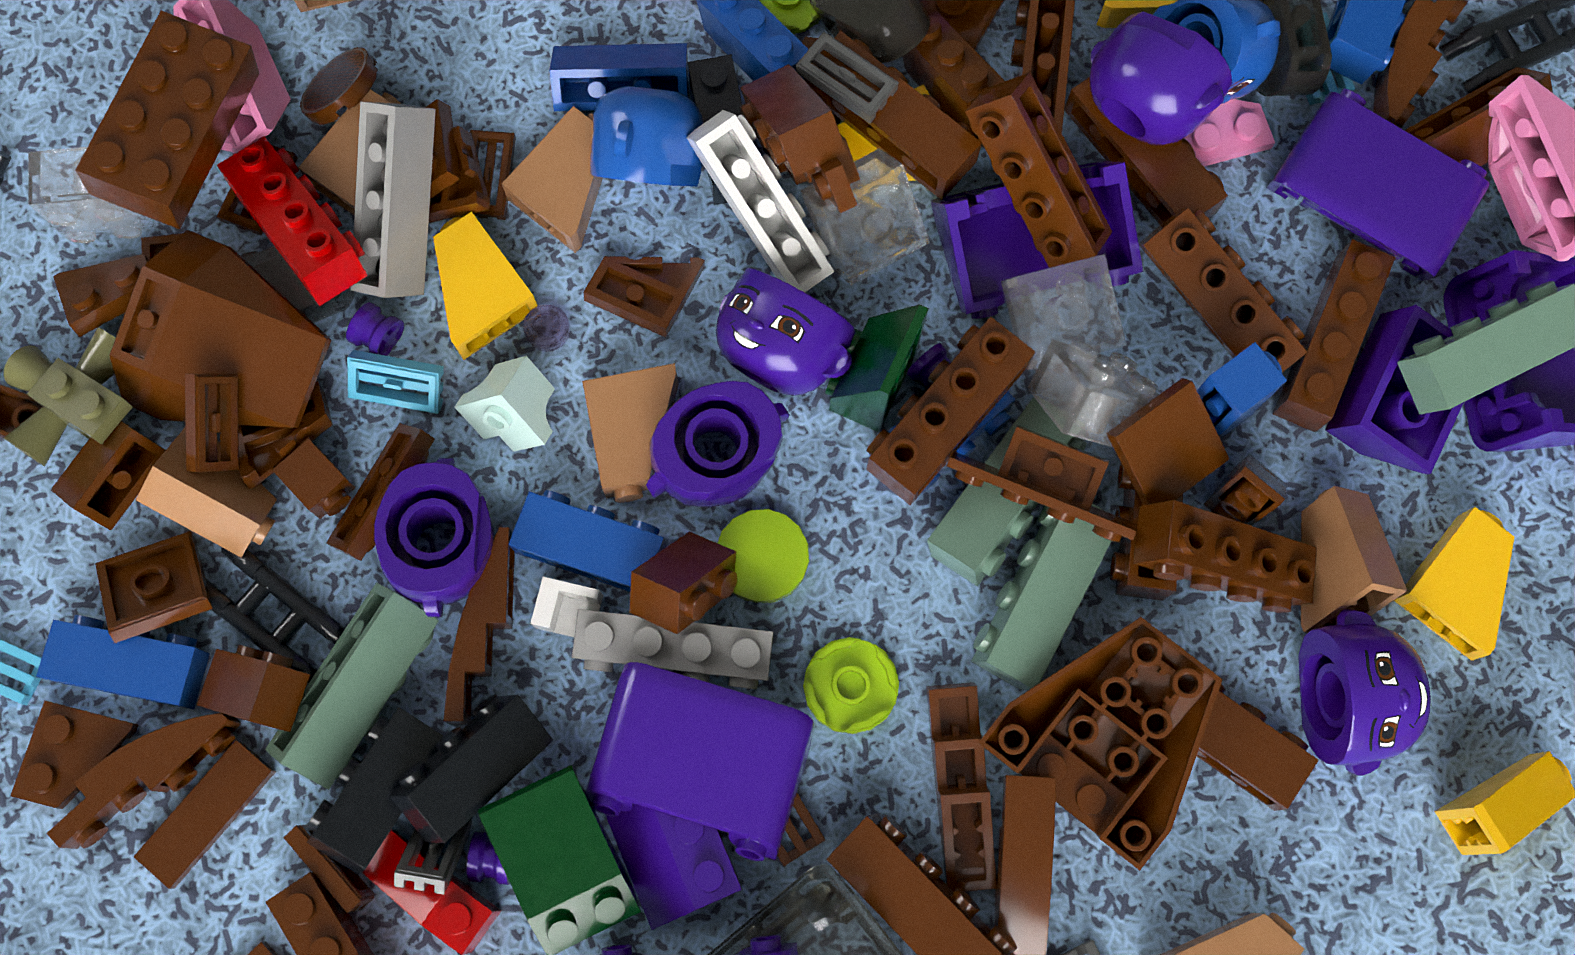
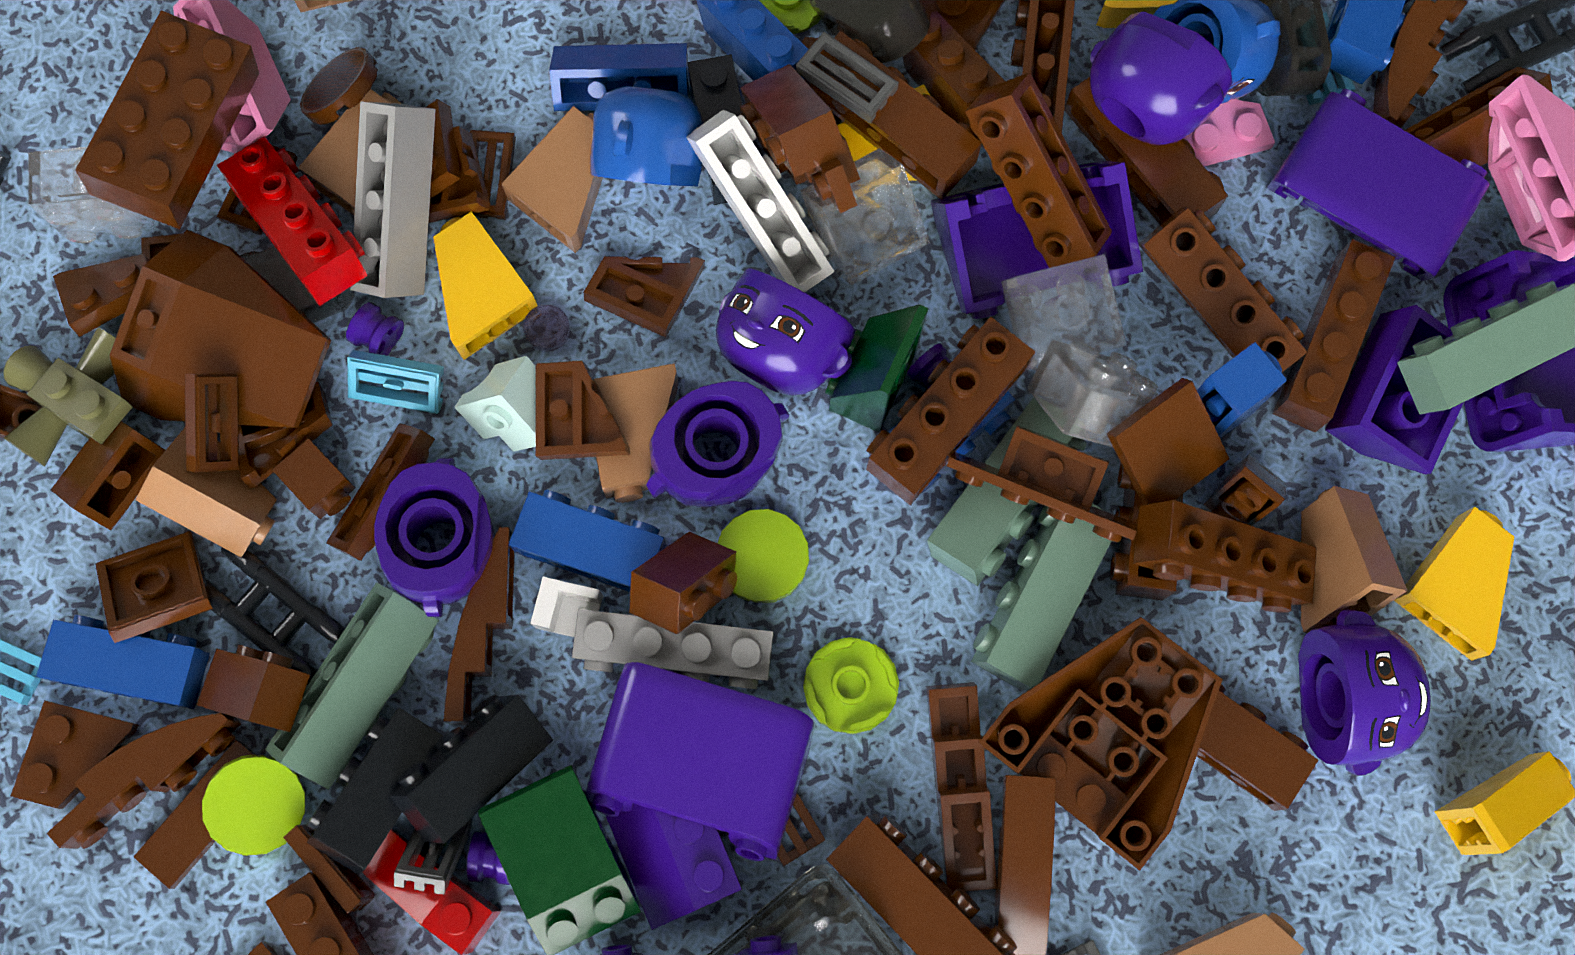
none -> lime tile [202,755,305,856]
none -> reddish brown wing [535,360,630,460]

